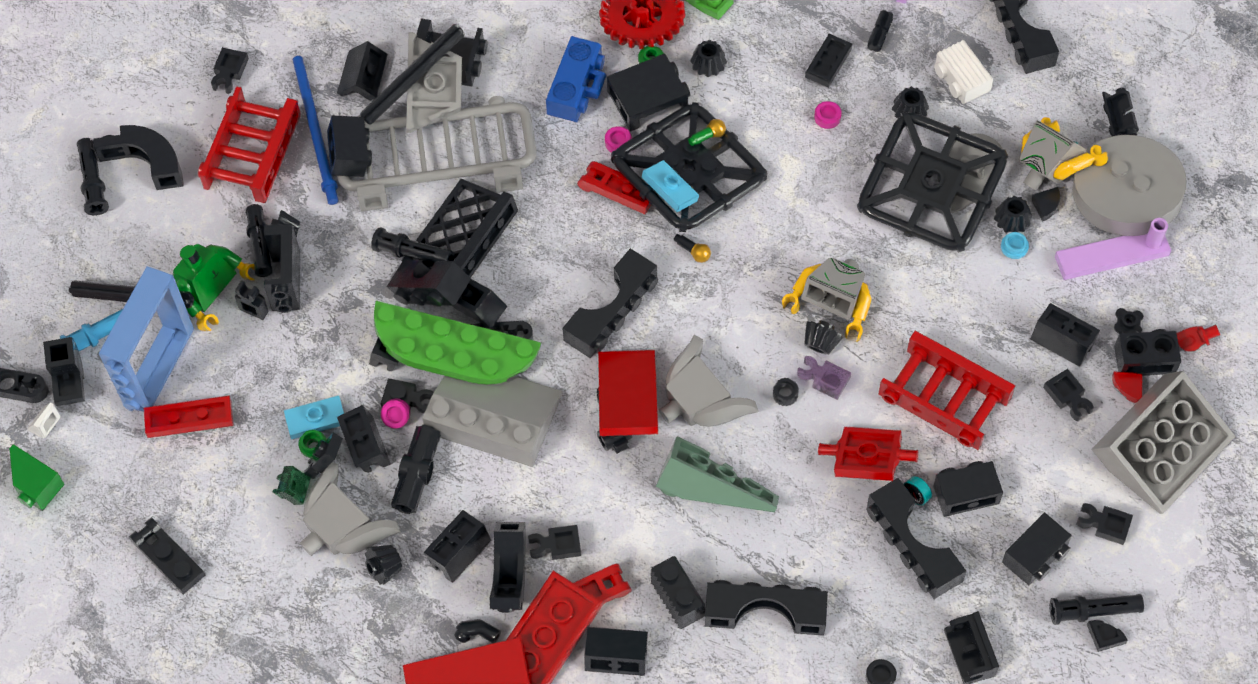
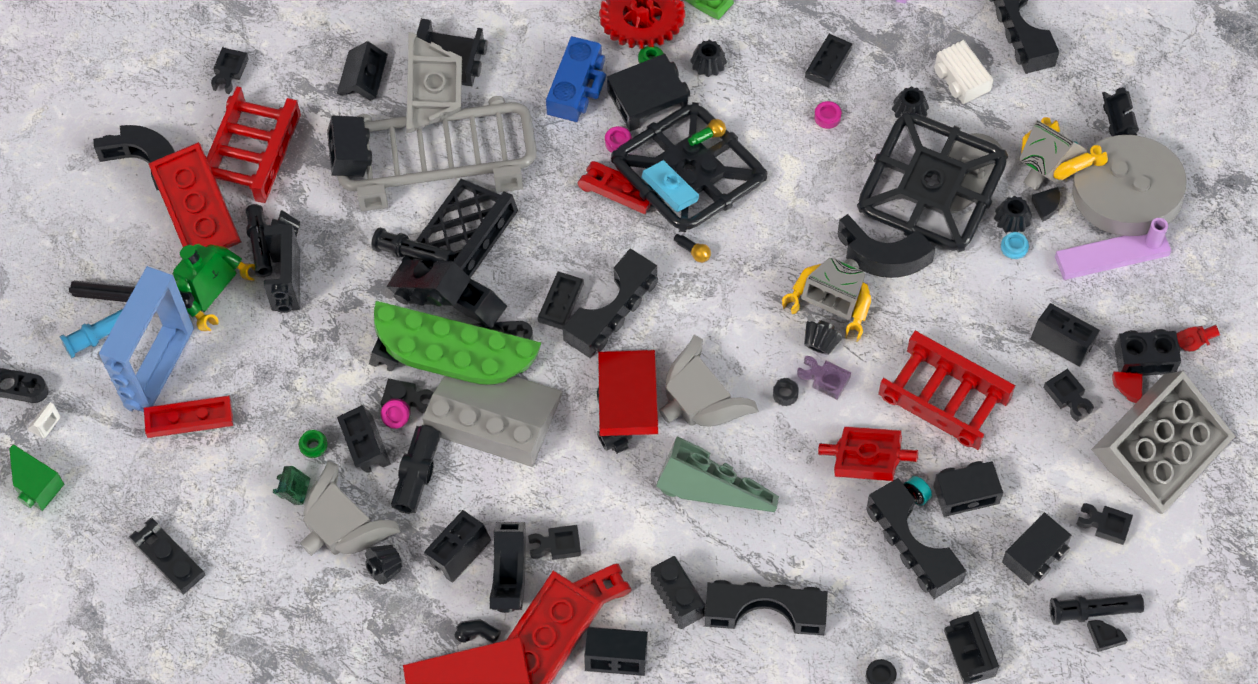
black brick [43,337,85,406] -> none
black pin [76,138,109,216] -> none
black plate [235,280,269,320] -> none
medium azure plate [284,395,344,440] -> none
blue bar [292,56,339,205] -> none
black plate [303,432,343,479] -> none
black axle [360,24,465,125] -> none
black piece [867,10,893,52] -> none
black plate [1114,308,1144,333] -> none
none -> red tile [148,142,242,248]
none -> black plate [538,271,584,330]
none -> black arch [837,214,935,278]

